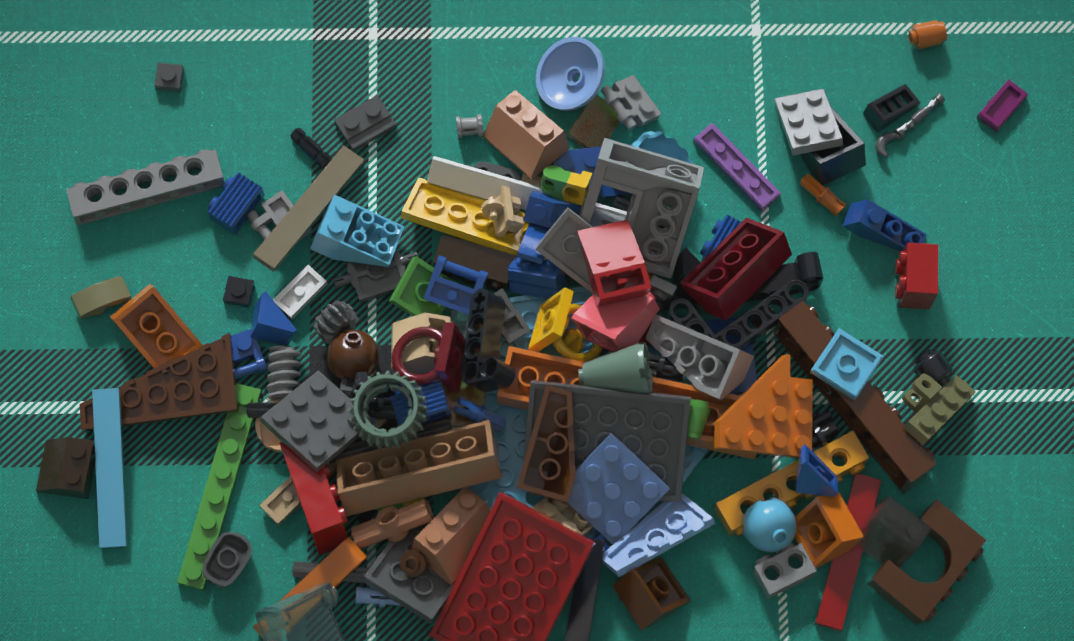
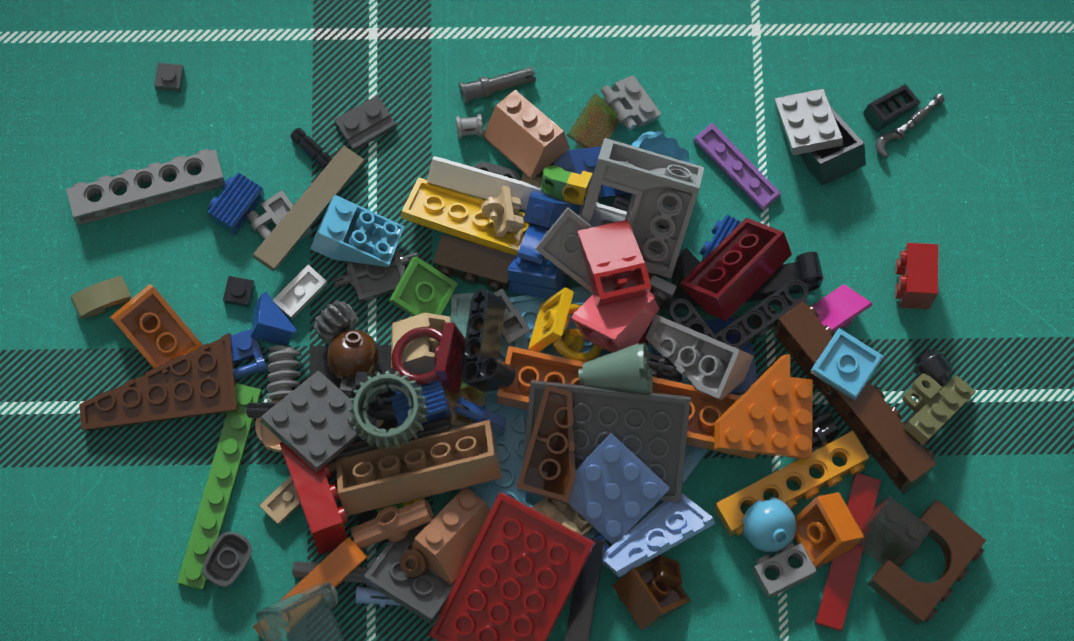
dark brown slope [36,437,96,499] -> none
medium azure tile [92,388,127,548] -> none
blue plate [424,255,488,315] -> none
light blue dish [536,37,605,111] -> none
bright green cone [687,399,711,439] -> none
blue slope [796,444,838,497] -> none
orange axle [800,174,846,217] -> none
blue slope [843,199,927,251] -> none
orange brick [908,20,947,49] -> none
magenta tile [977,79,1028,133] -> none
none -> dark grey pin [459,66,536,104]
none -> reddish brown tile [653,555,683,588]
none -> dark pink piece [812,284,872,332]

